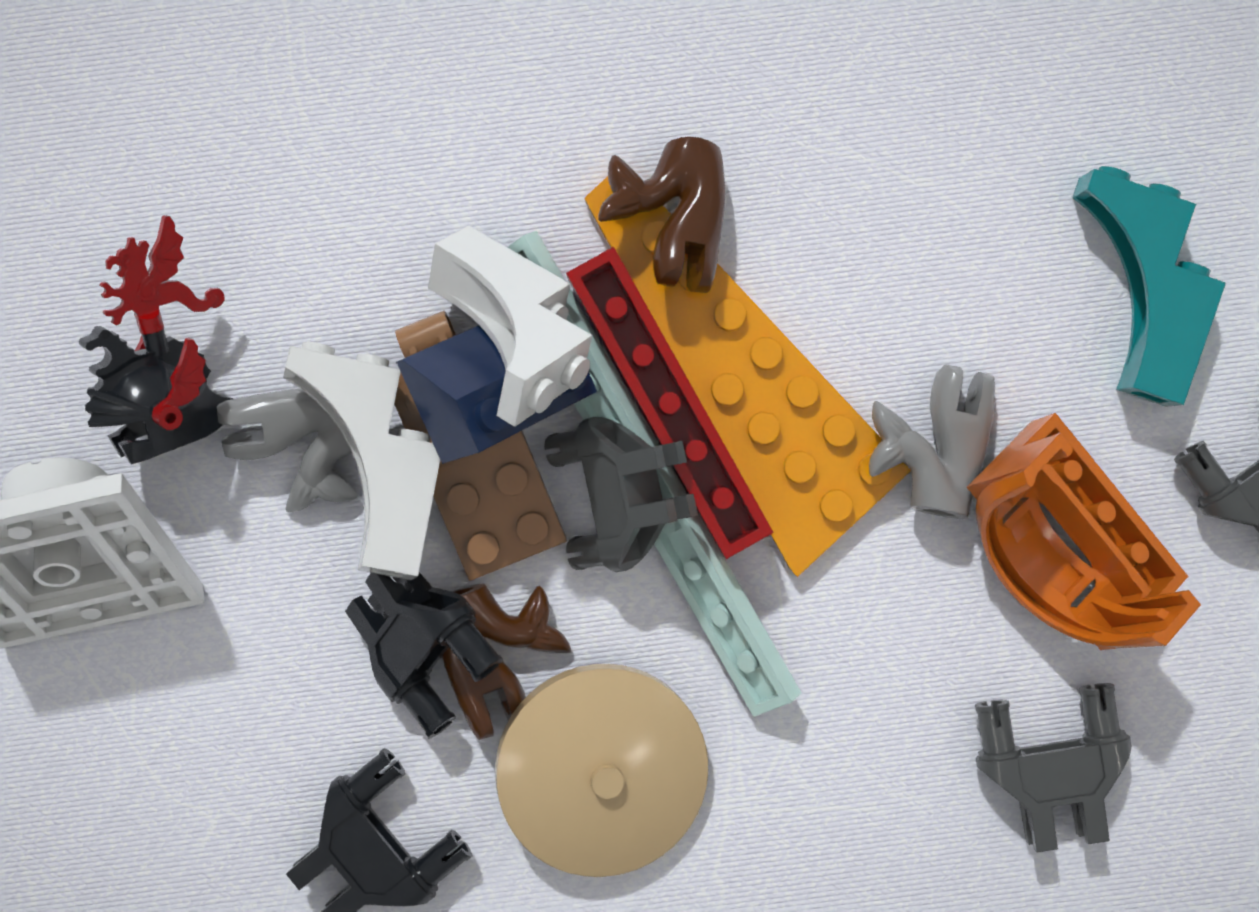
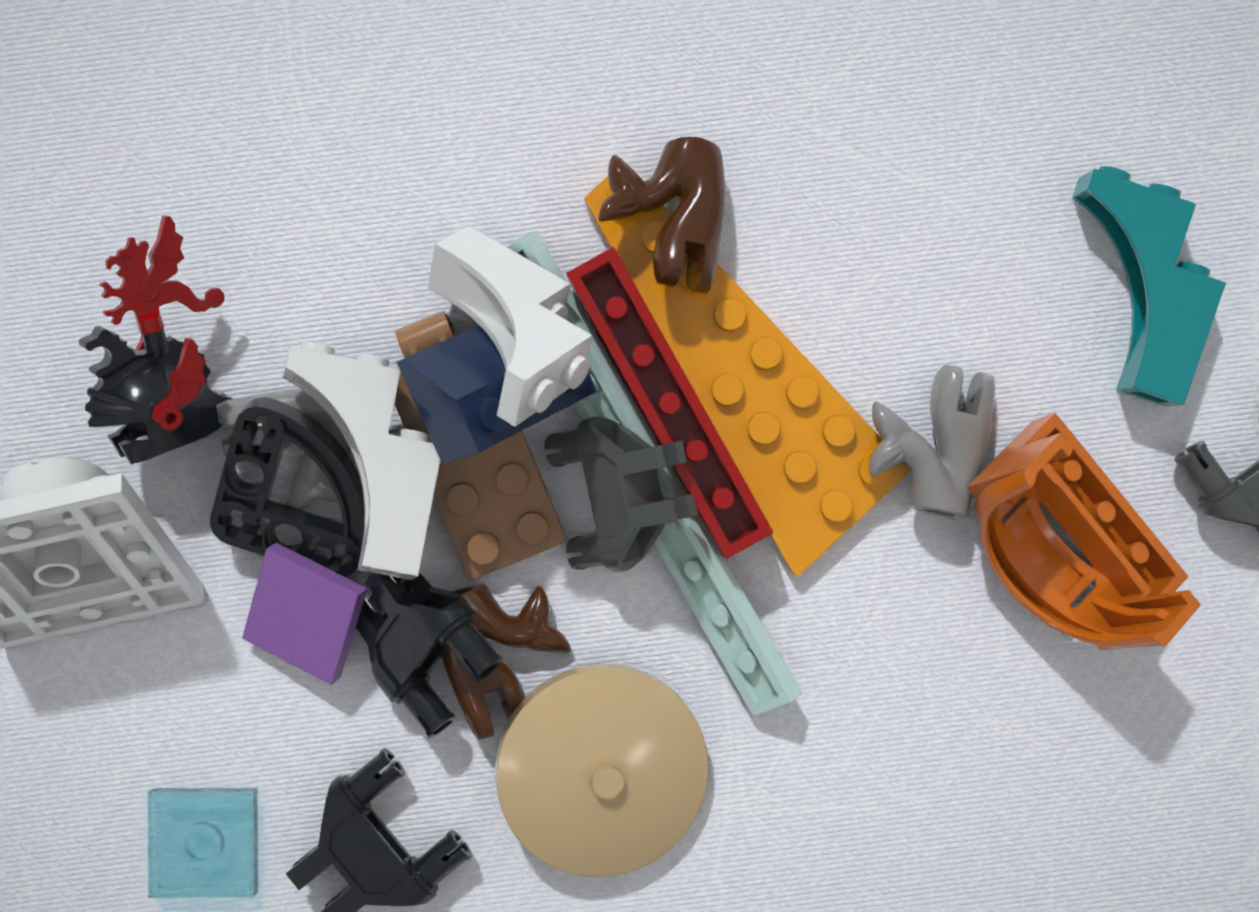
dark grey connector [975,683,1132,853] -> none
none -> clear light blue tile [148,788,258,898]
none -> black beam [210,397,365,577]
none -> medium lavender tile [242,543,368,685]

